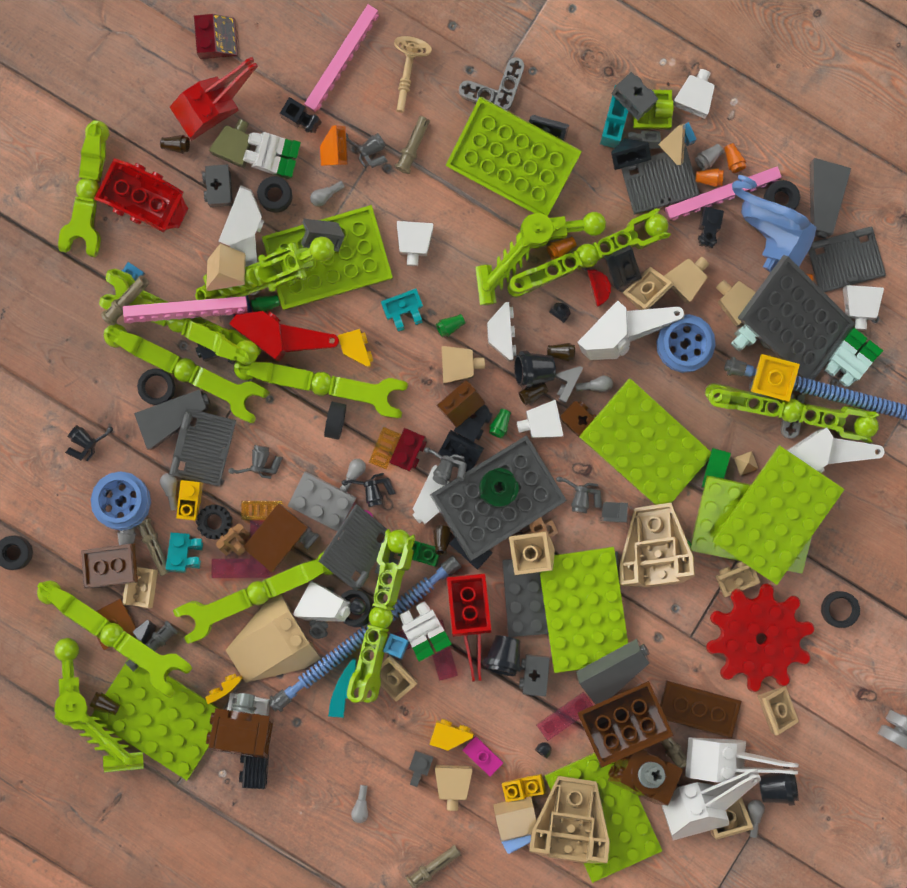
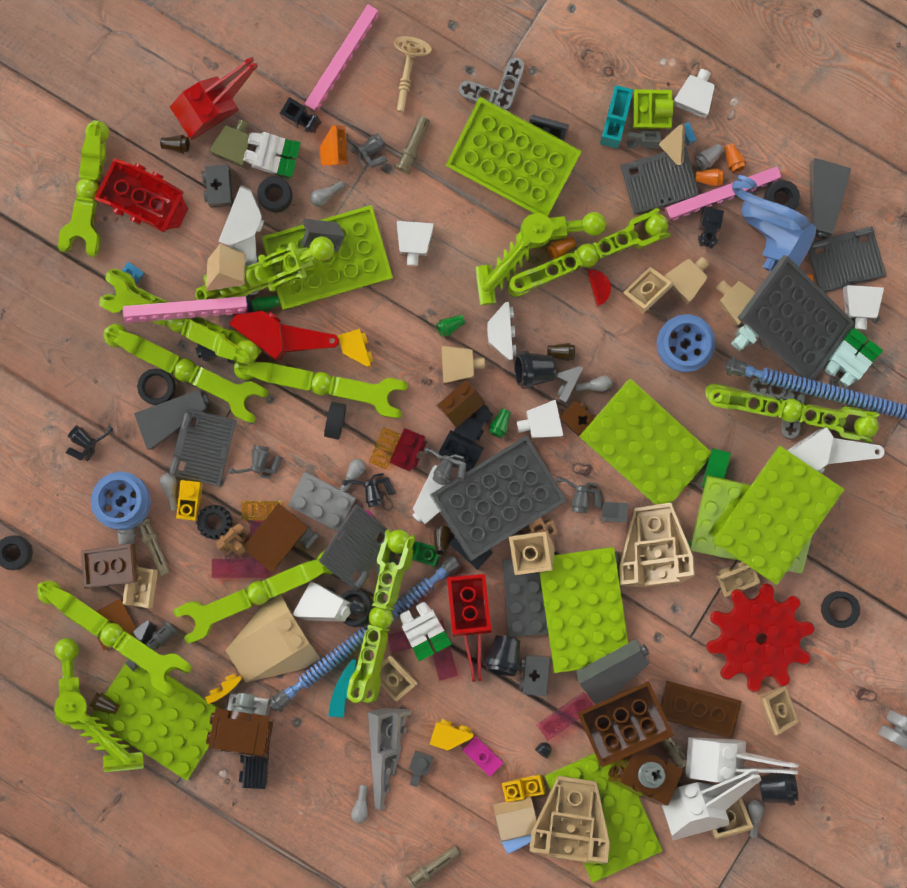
dark tan pin [101,276,149,326] -> none
teal plate [166,532,203,573] -> none
dark red slope [194,14,238,59] -> none
dark grey plate [309,620,328,639] -> none
teal plate [381,289,423,332] -> none
dark azure tile [383,633,409,660] -> none
tan torso [435,765,472,811] -> none
dark green plate [479,468,519,507] -> none
dark brown cone [518,383,548,406] -> none
black plate [549,303,571,323] -> none
white slope [577,301,684,360] -> none
black plate [604,245,642,289] -> none
dark grey brick [611,72,658,120] -> none
black slope [611,138,651,170] -> none
tan slope [734,451,758,476] -> none
yellow plate [751,354,800,401] -> none
none -> light grey wedge [368,708,411,810]

